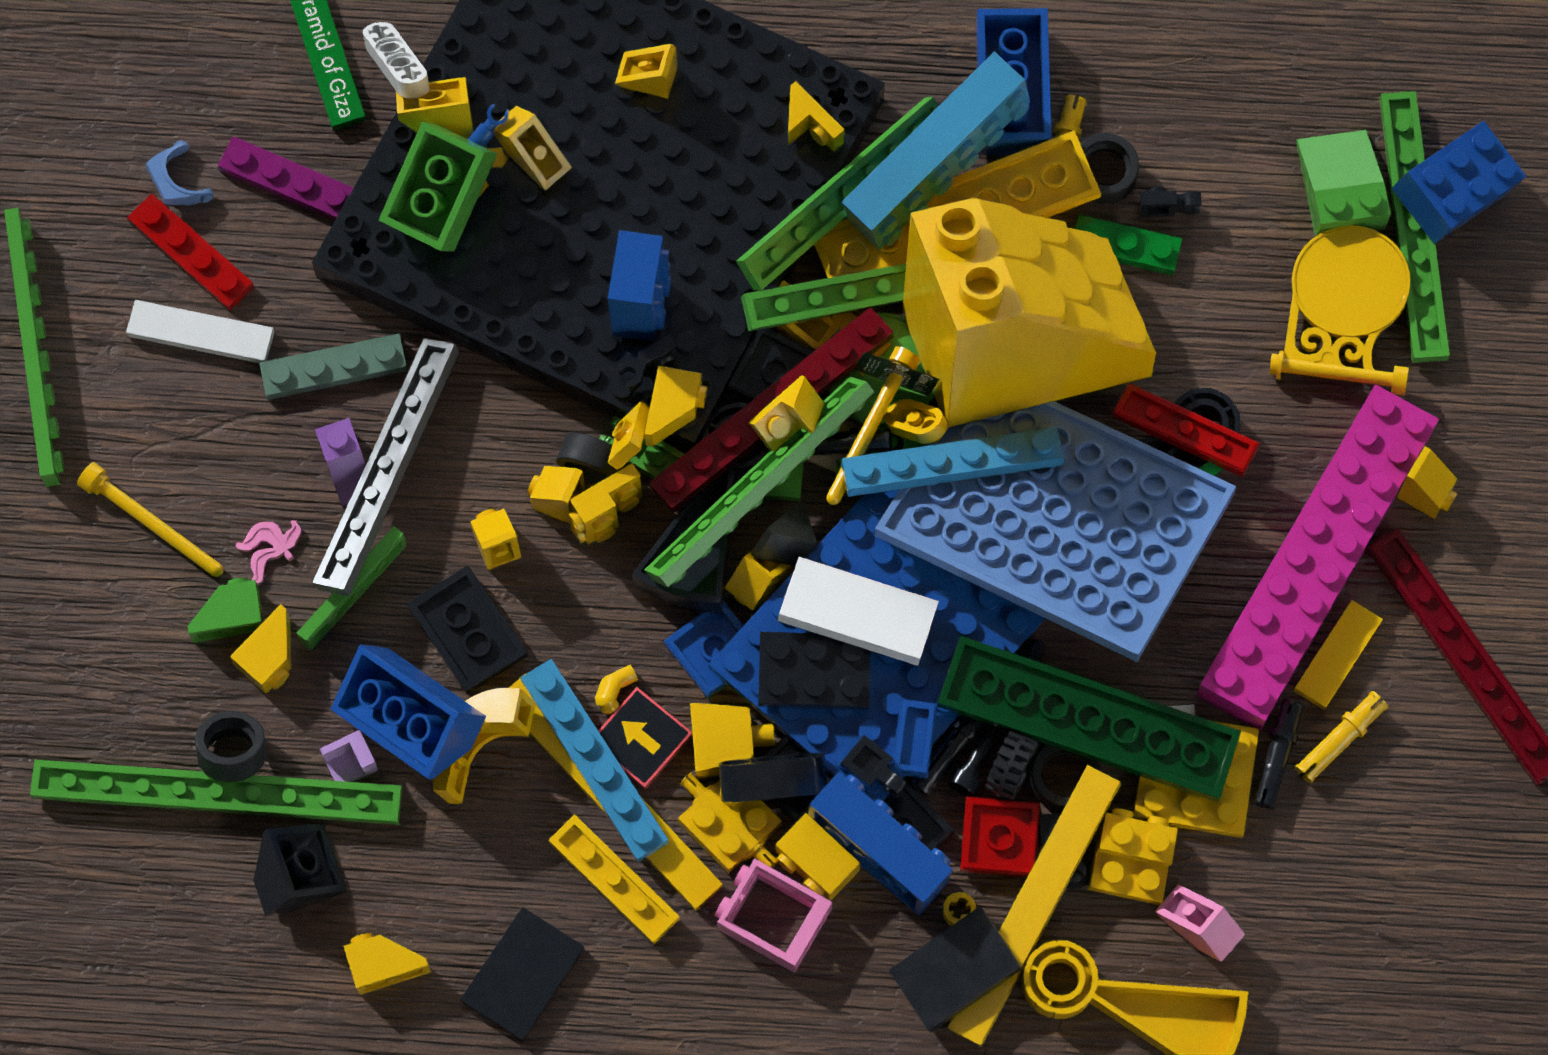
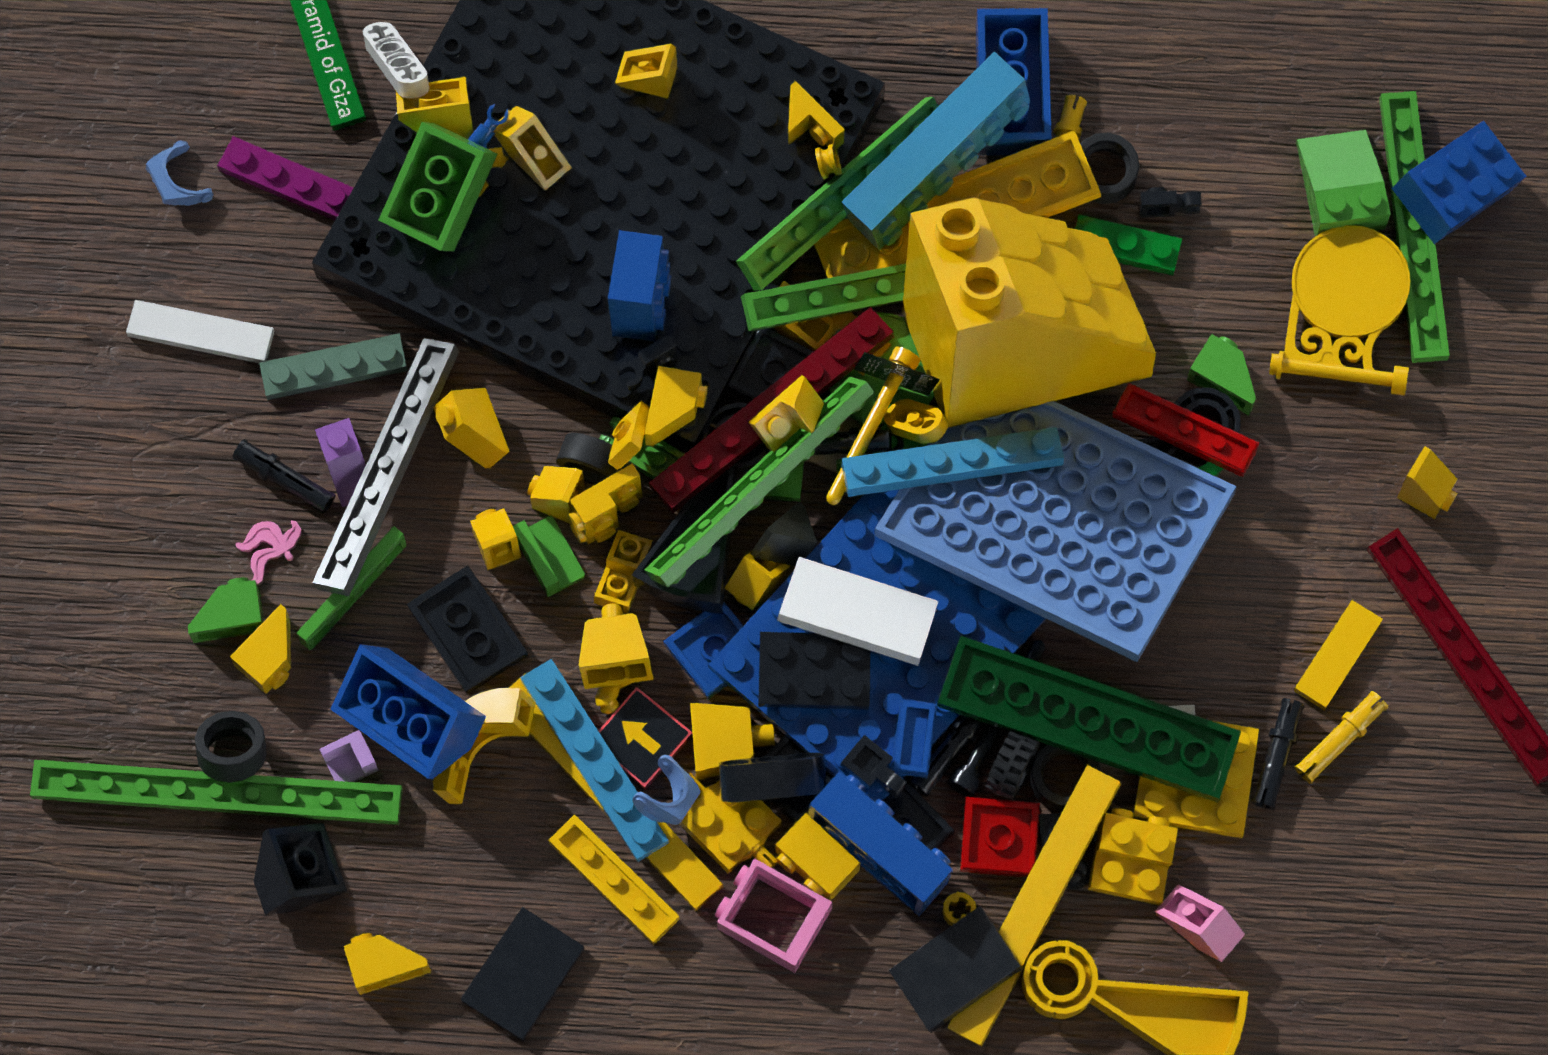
bright green plate [4,208,64,487] -> none
yellow piece [77,462,224,577] -> none
red plate [127,193,254,312] -> none
dark pink brick [1196,384,1439,732] -> none
none -> black pin [232,439,335,514]
none -> yellow slope [433,388,510,468]
none -> bright green panel [513,516,585,597]
none -> yellow torso [579,604,654,689]
none -> yellow slope [594,530,653,614]
none -> medium blue helmet [632,755,701,825]
none -> yellow bush [815,144,842,179]
none -> bright green slope [1187,334,1256,416]

